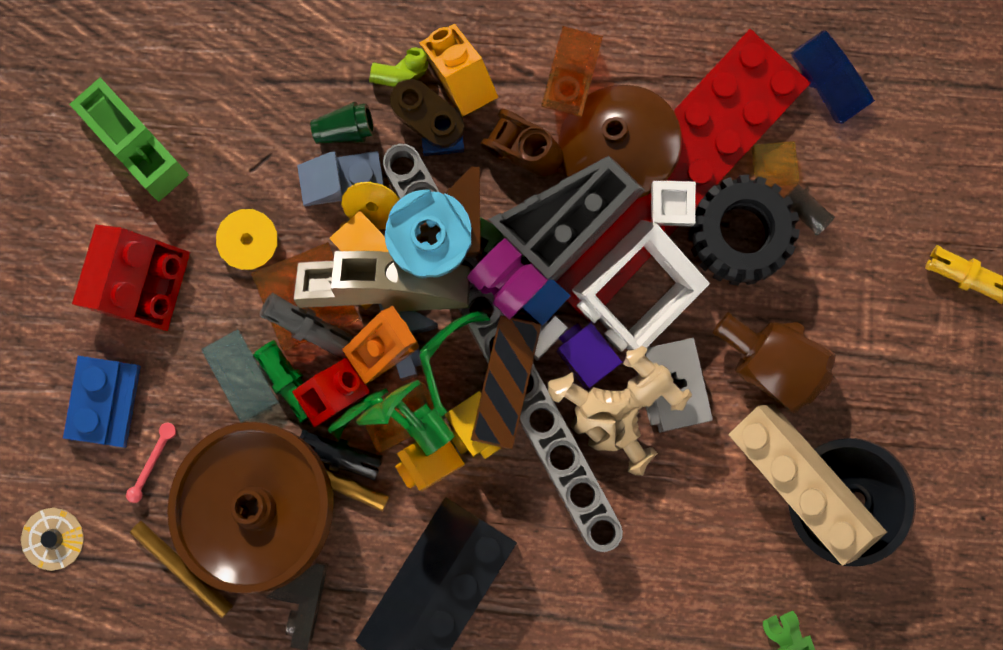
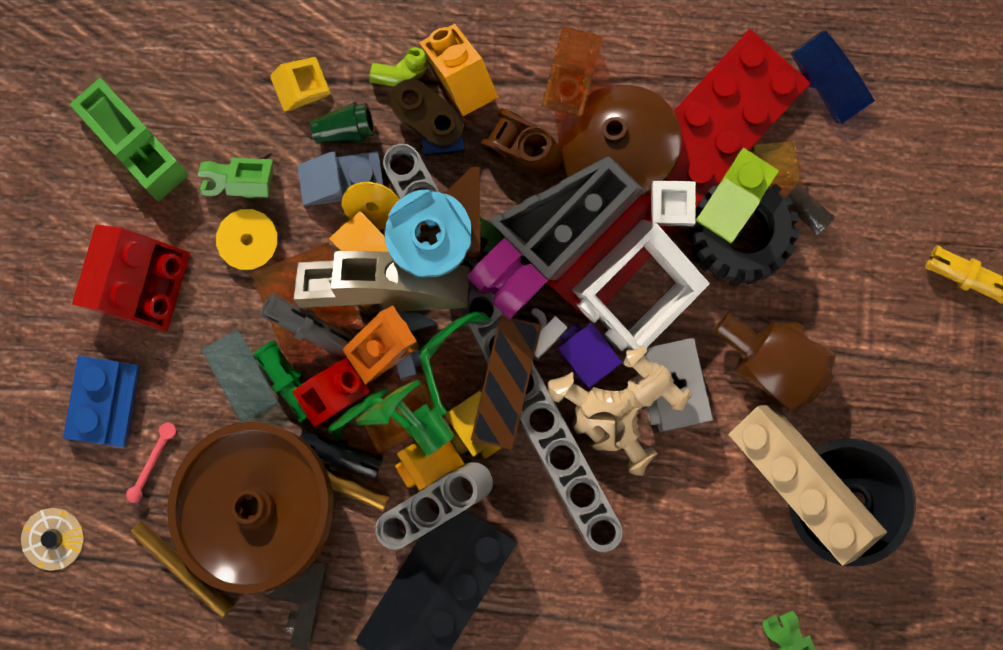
blue tile [520,280,570,327] -> none
none -> bright green plate [198,158,274,198]
none -> yellow slope [271,57,331,112]
none -> light grey beam [375,462,493,550]
none -> lime slope [696,148,779,243]

